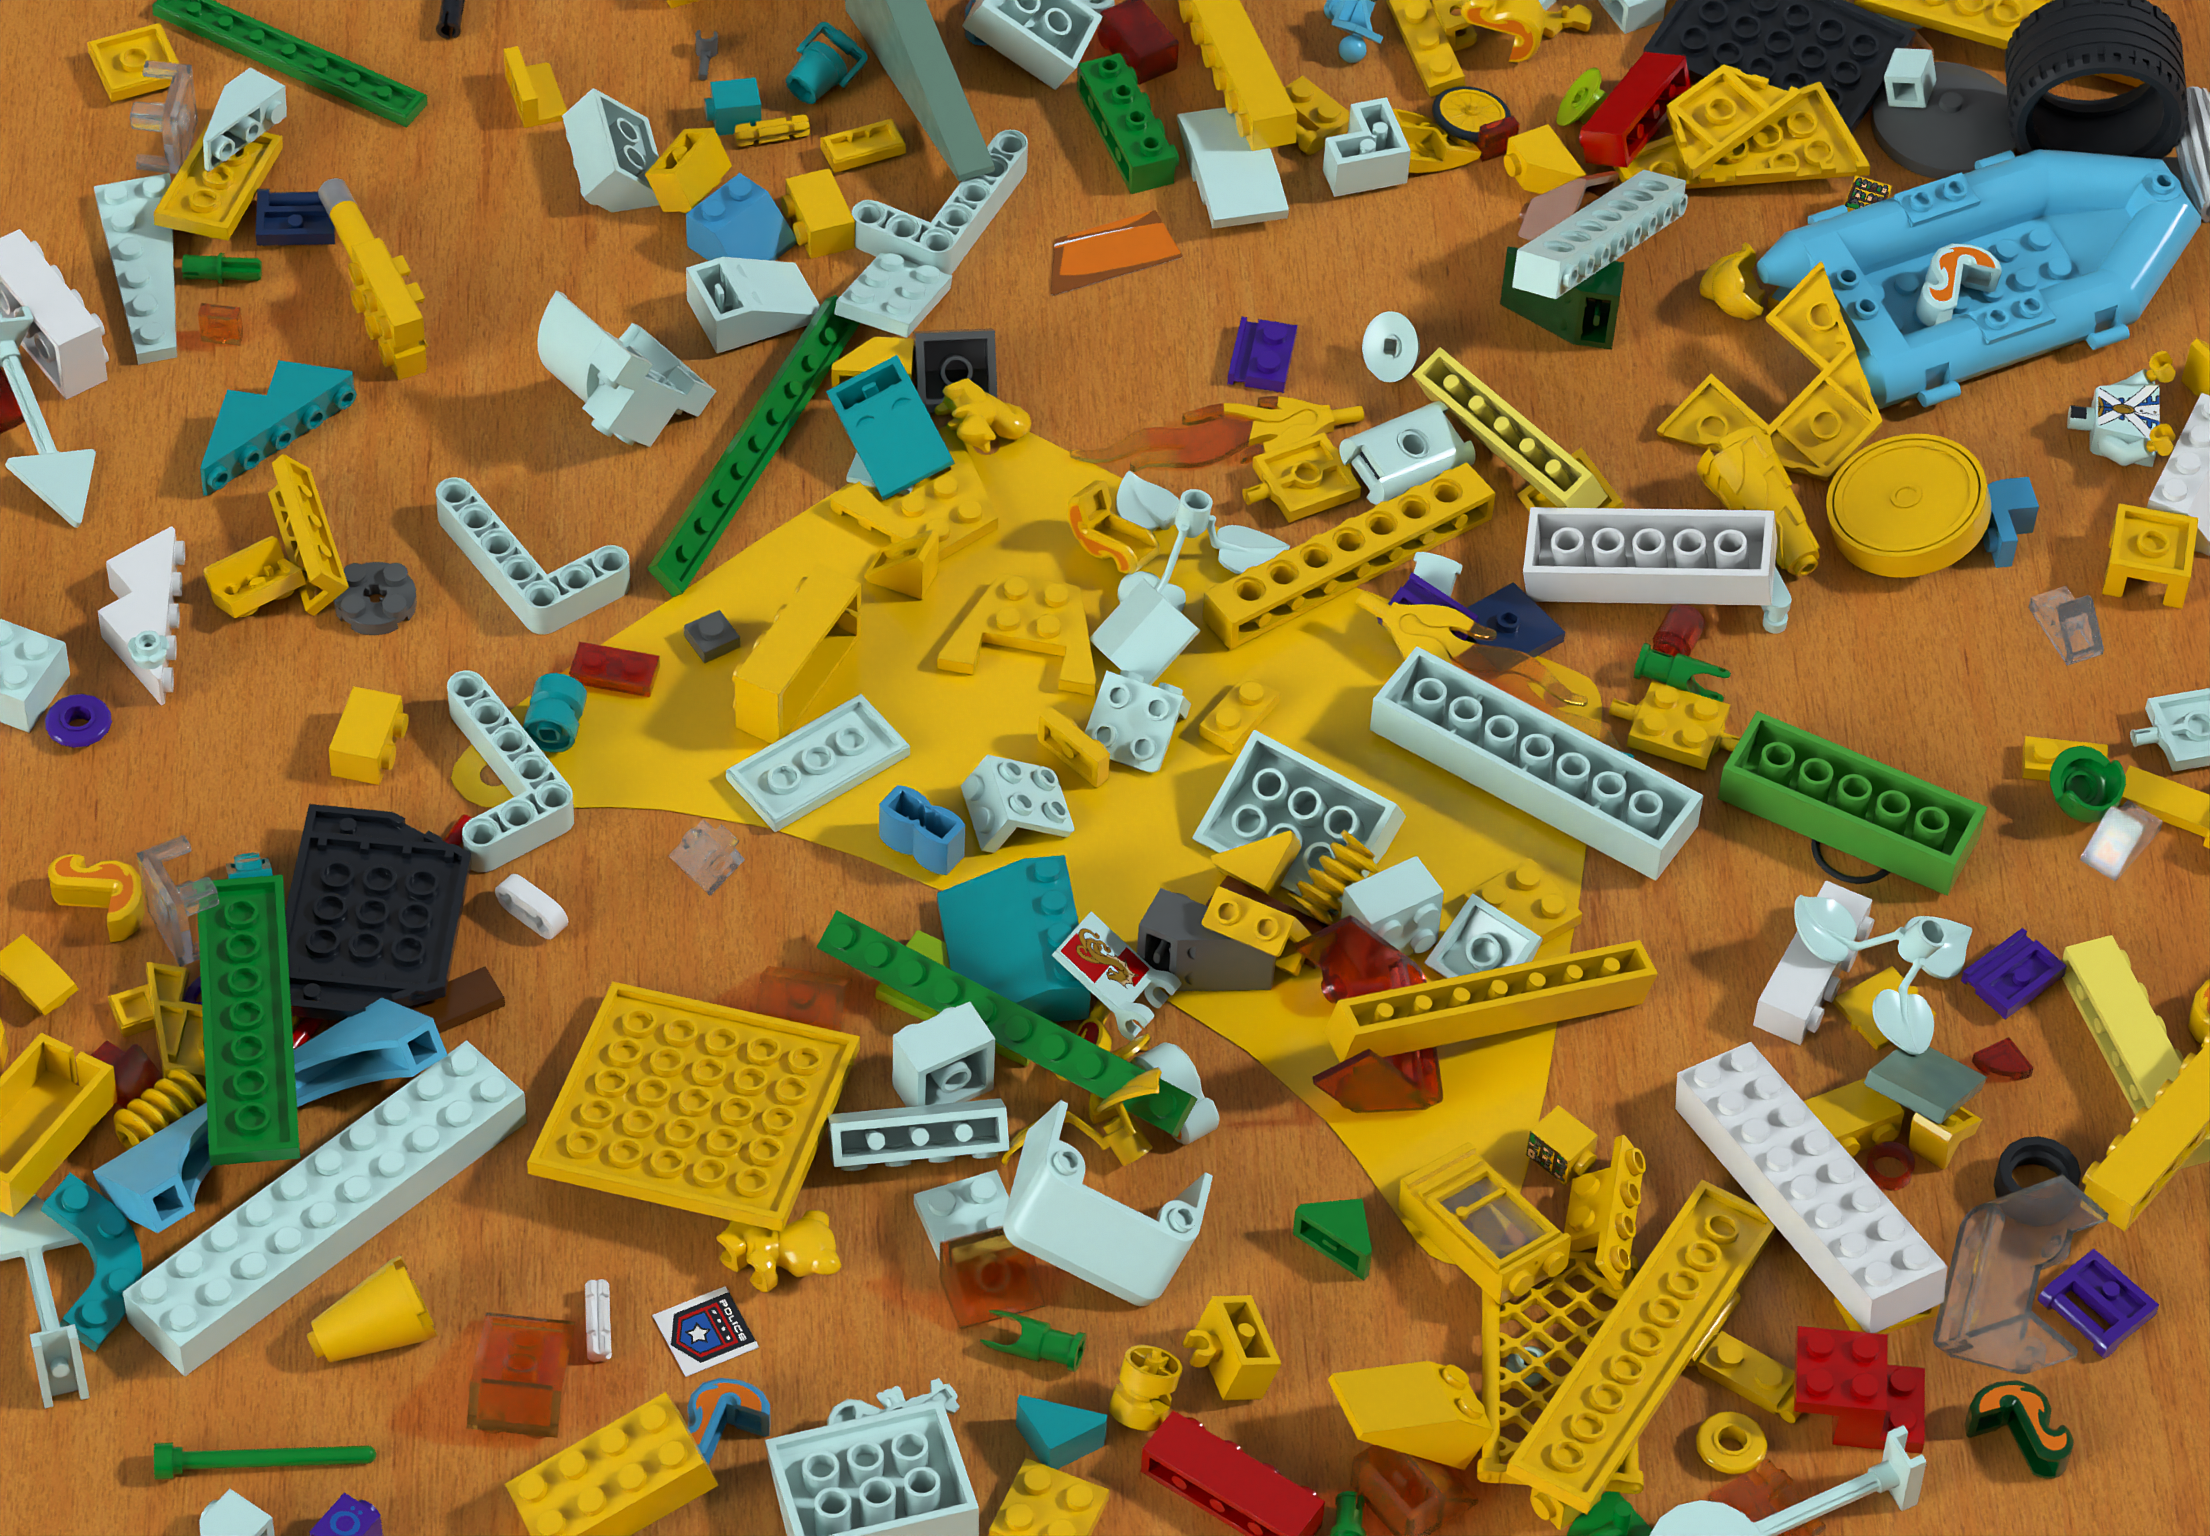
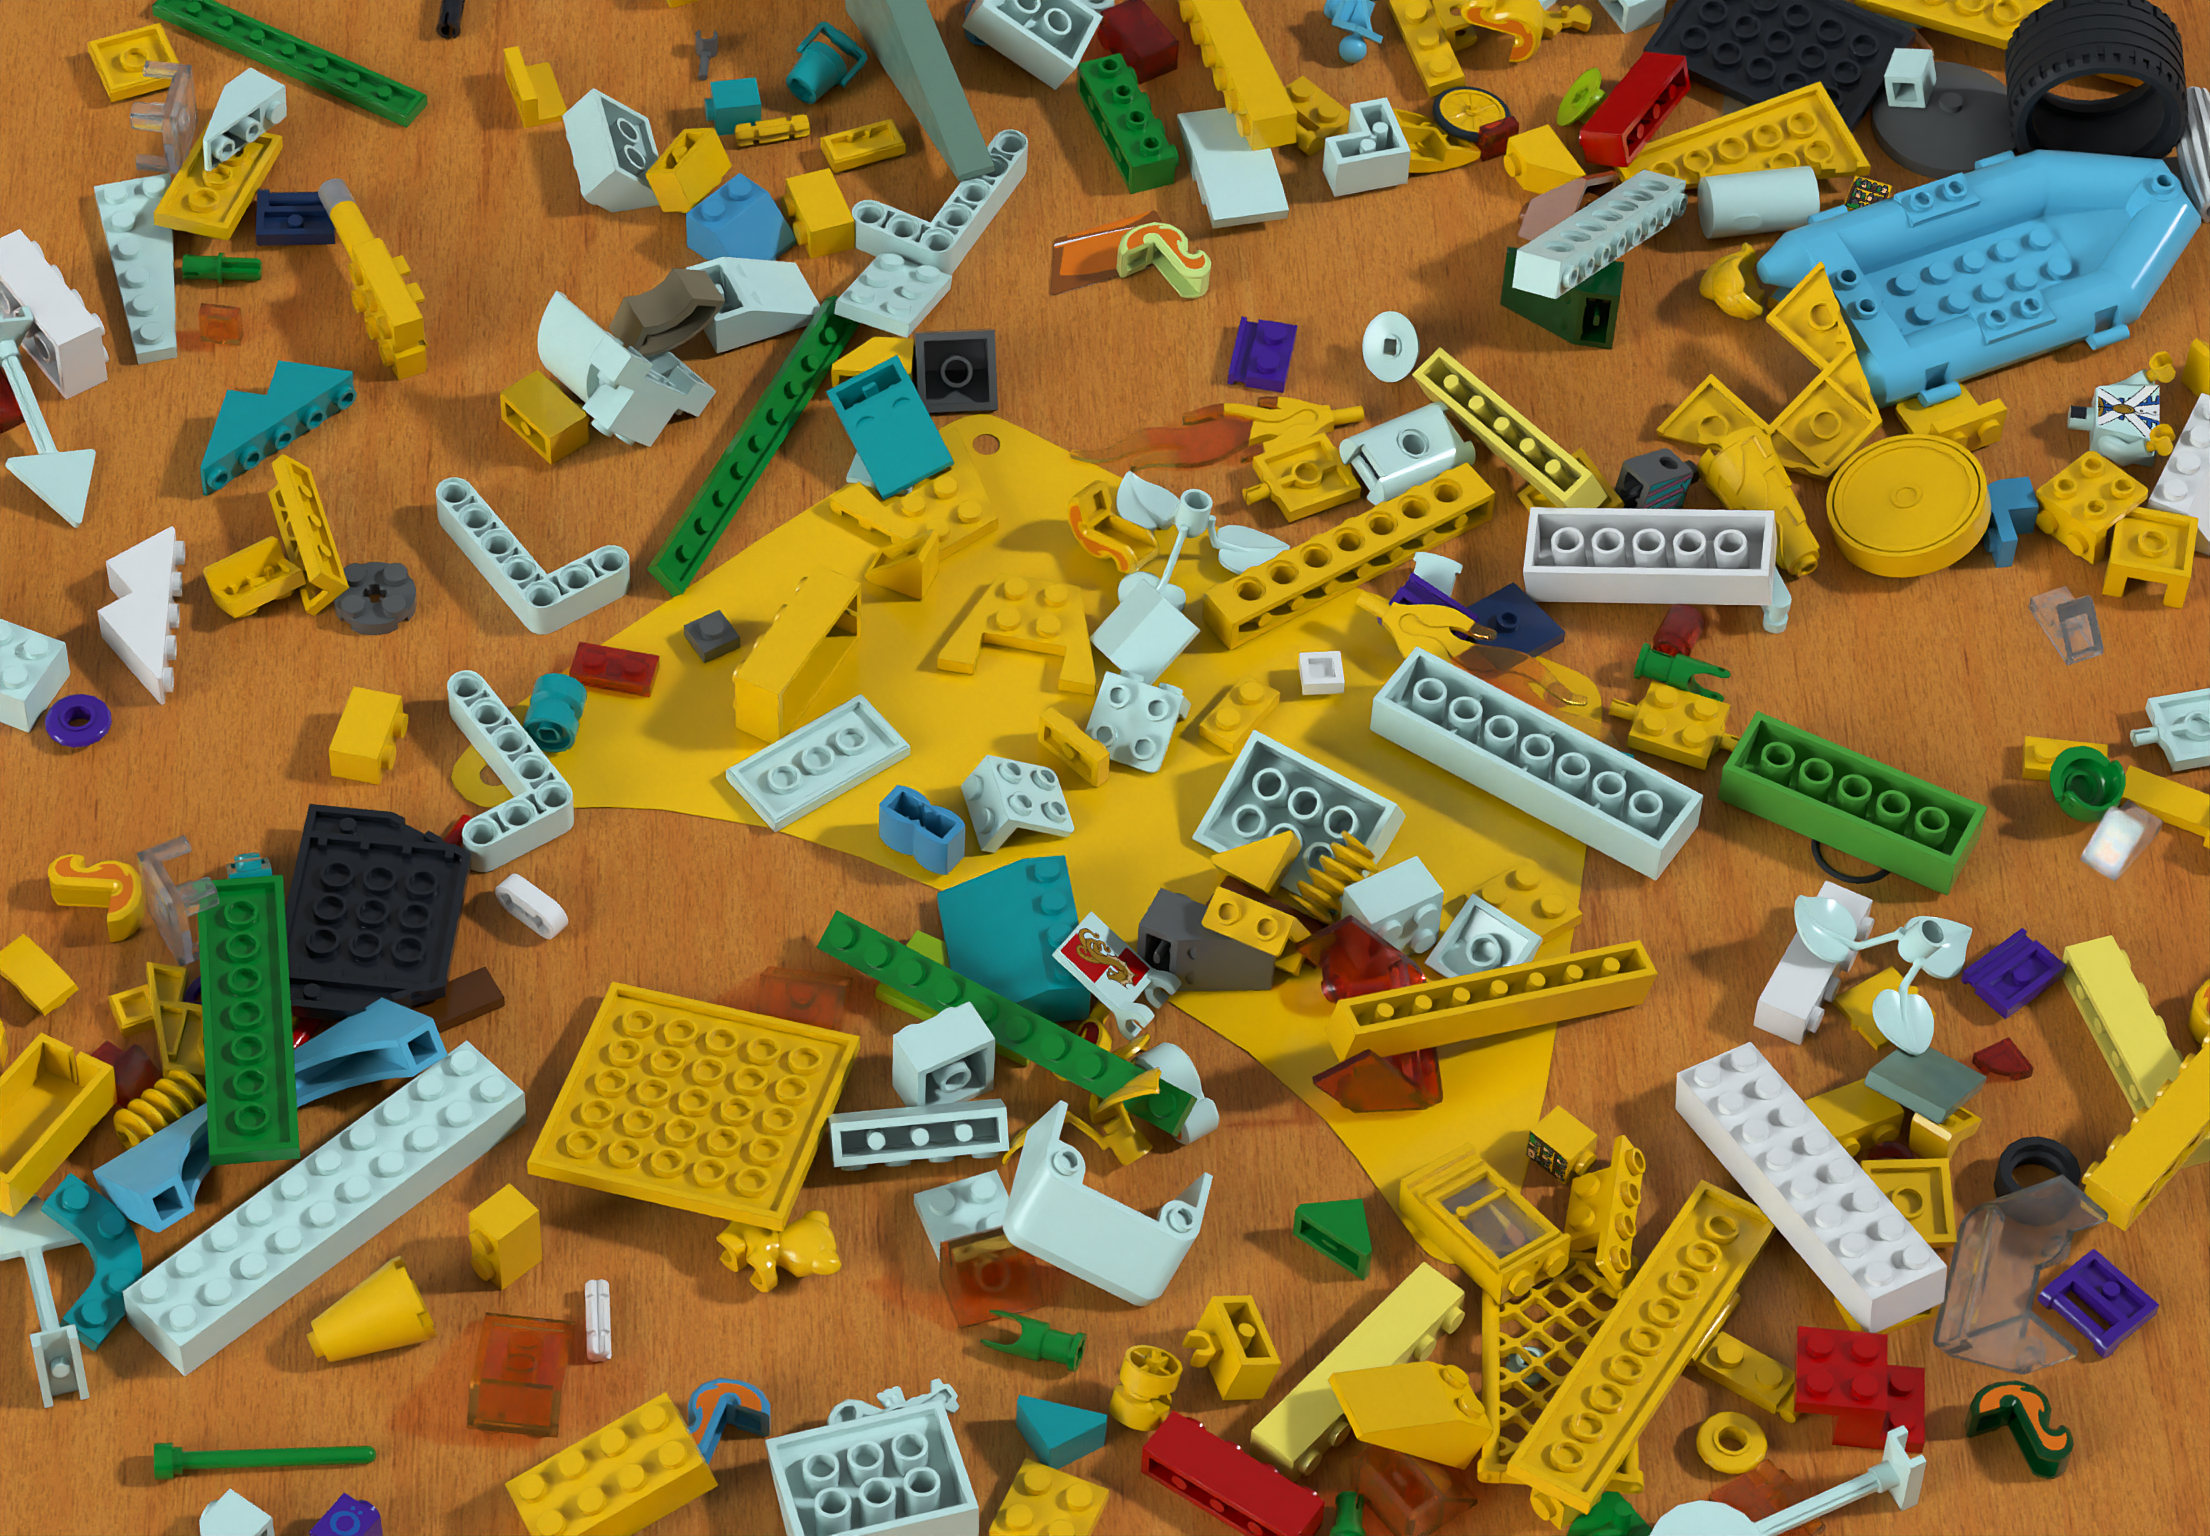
light aqua plate [128,631,169,669] -> none
sticker [652,1286,759,1377] -> none
clear brick [668,819,745,896] -> none
yellow animal [934,378,1031,453] -> none
yellow wing [1666,64,1802,179] -> none
light aqua animal [1916,243,2002,327] -> none
none -> yellow brick [468,1183,542,1290]
none -> yellow brick [500,370,590,465]
none -> dark tan brick [609,268,725,357]
none -> yellowish green animal [1116,222,1211,298]
none -> light yellow brick [1249,1262,1465,1482]
none -> white plate [1298,651,1345,695]
none -> dark grey torso [1615,448,1700,509]
none -> light aqua piece [1697,166,1820,239]
none -> yellow plate [1859,1158,1957,1248]
none -> yellow bracket [1895,383,2008,451]
none -> yellow bracket [2035,451,2148,565]

